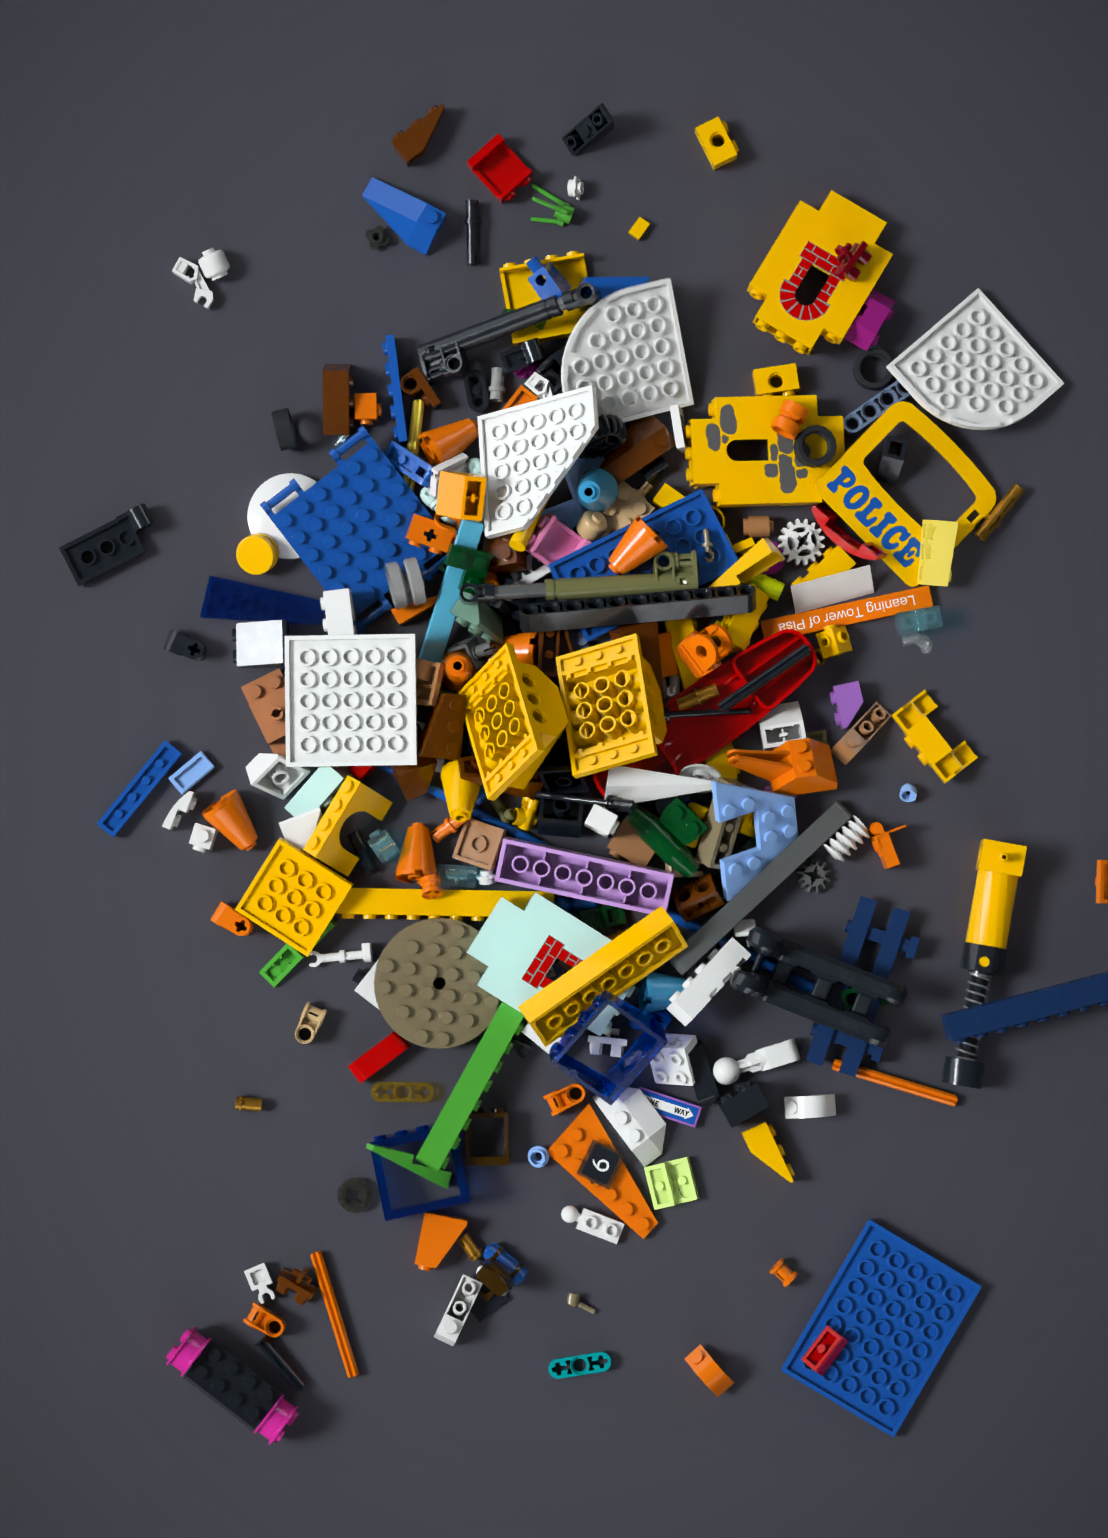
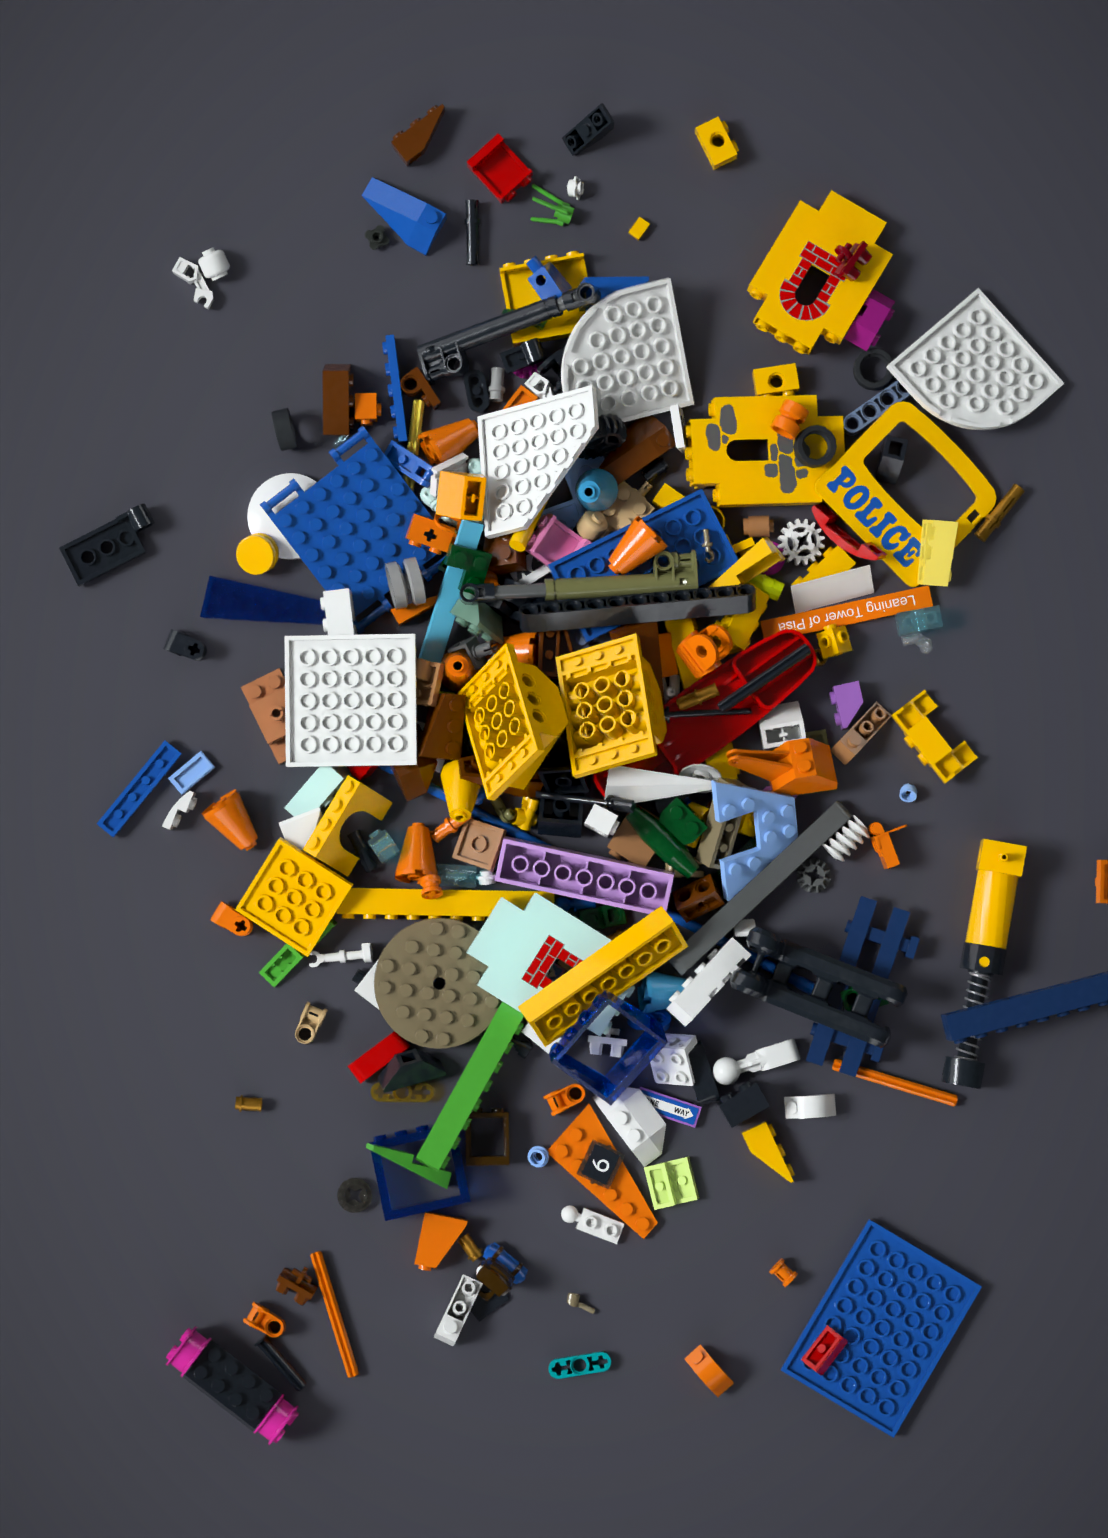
white brick [189,823,218,853] -> none
slope [232,620,290,668] -> none
white plate [244,1262,275,1304] -> none
white slope [246,753,311,800] -> none
none -> black slope [377,1049,446,1093]

